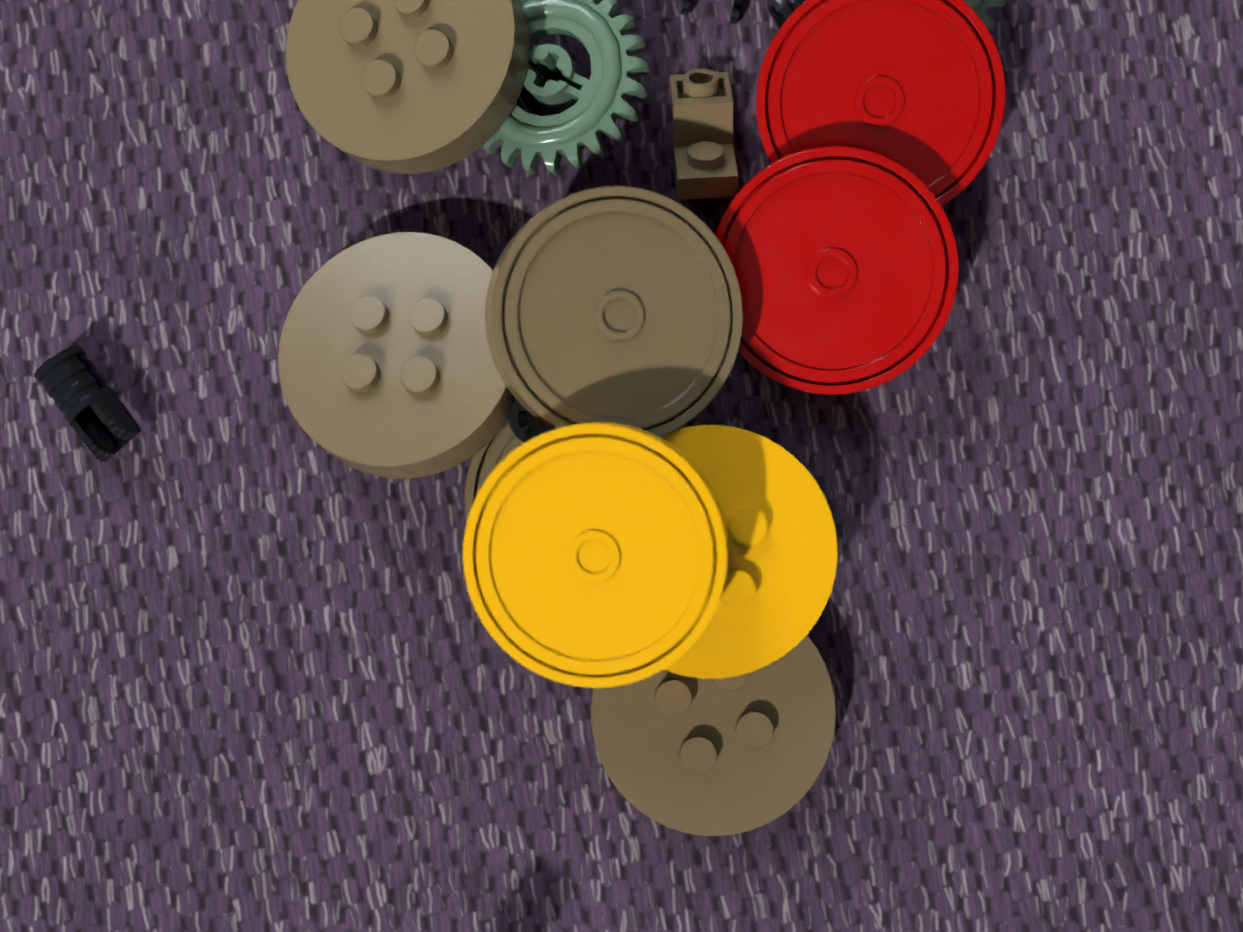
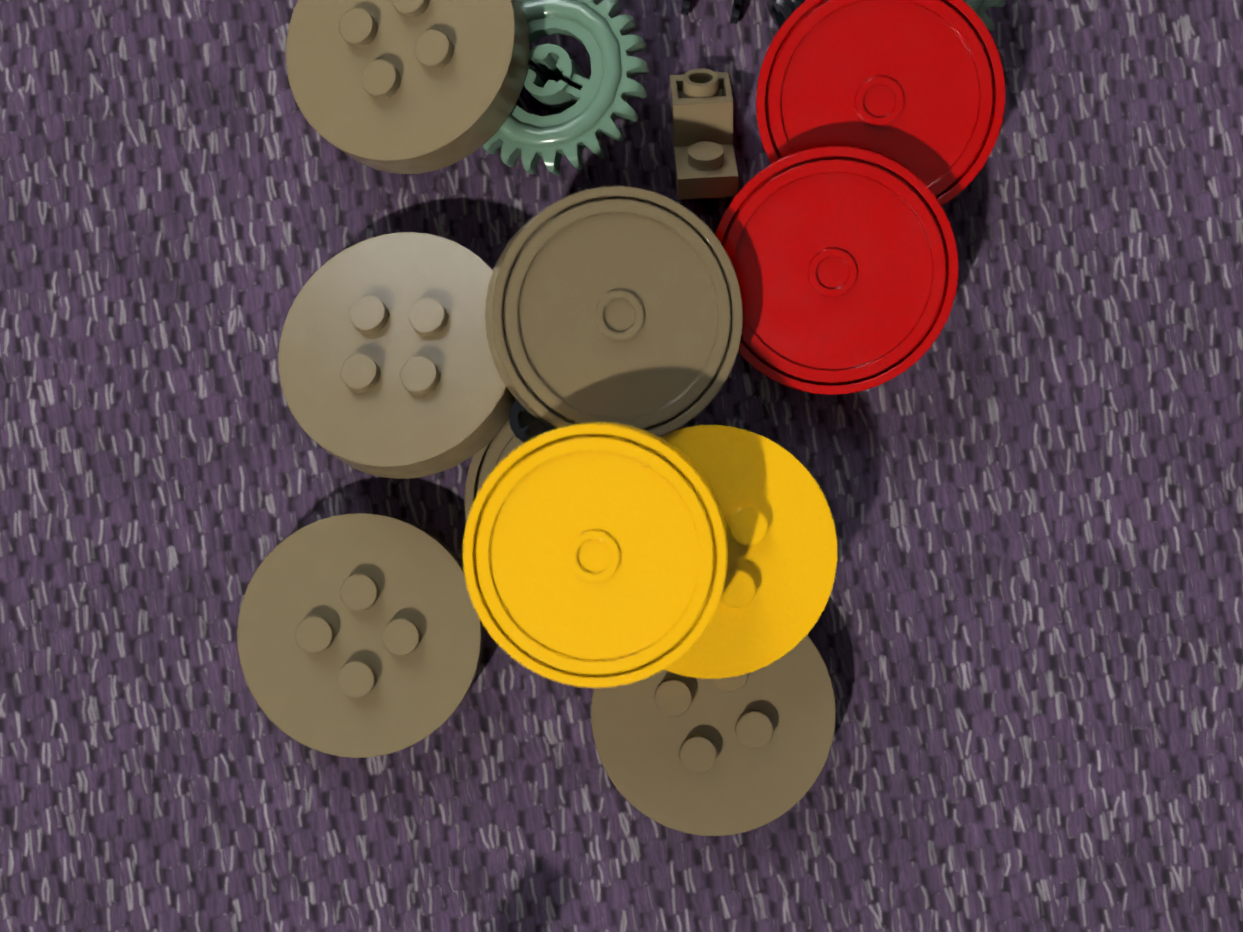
black hinge [34,345,141,463] -> none
none -> dark tan brick [237,513,485,758]

